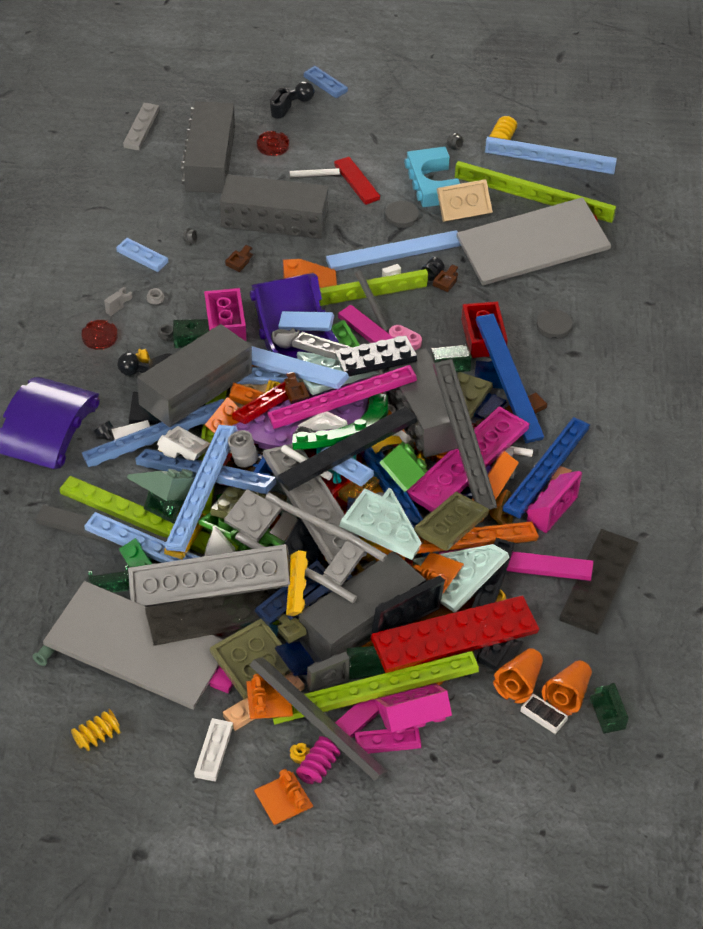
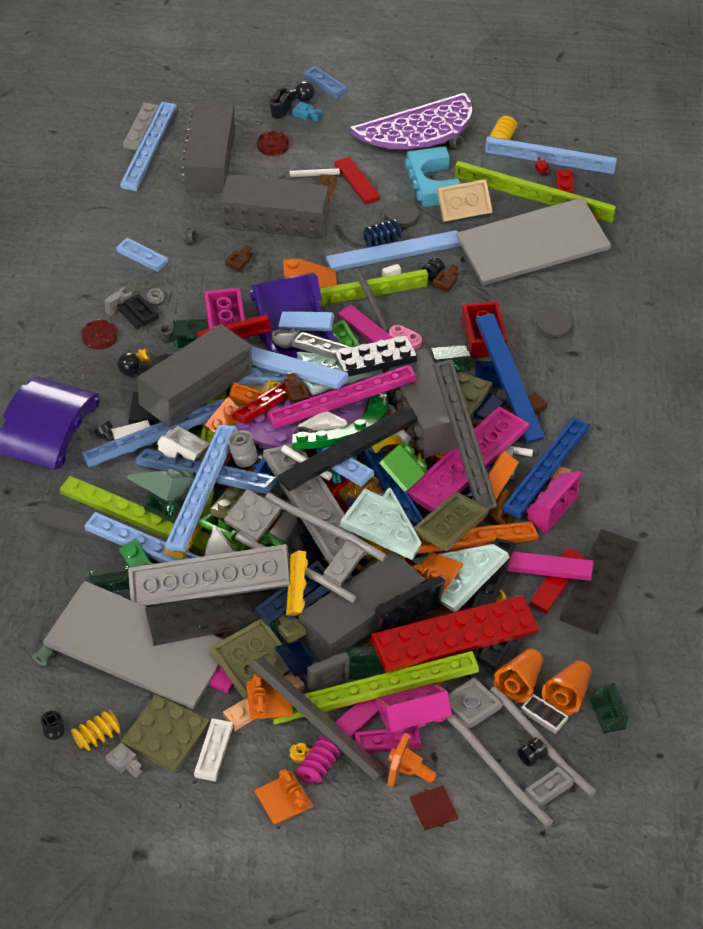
none -> black wheel [41,710,65,740]
none -> light grey plate [105,743,143,778]
none -> black plate [117,294,159,330]
none -> light blue tile [120,102,177,191]
none -> olive plate [121,694,210,773]
none -> red tile [197,314,272,338]
none -> dark azure plate [292,102,322,121]
none -> clear orange tile [317,174,337,203]
none -> medium lavender plate [350,93,472,150]
none -> dark blue piece [363,219,402,248]
none -> orange piece [387,733,436,787]
none -> clear red piece [410,786,458,831]
none -> light grey plate [447,677,596,827]
none -> black wheel [517,737,548,767]
none -> red tile [529,547,585,614]
none -> red plate [534,157,549,175]
none -> red plate [556,169,574,194]

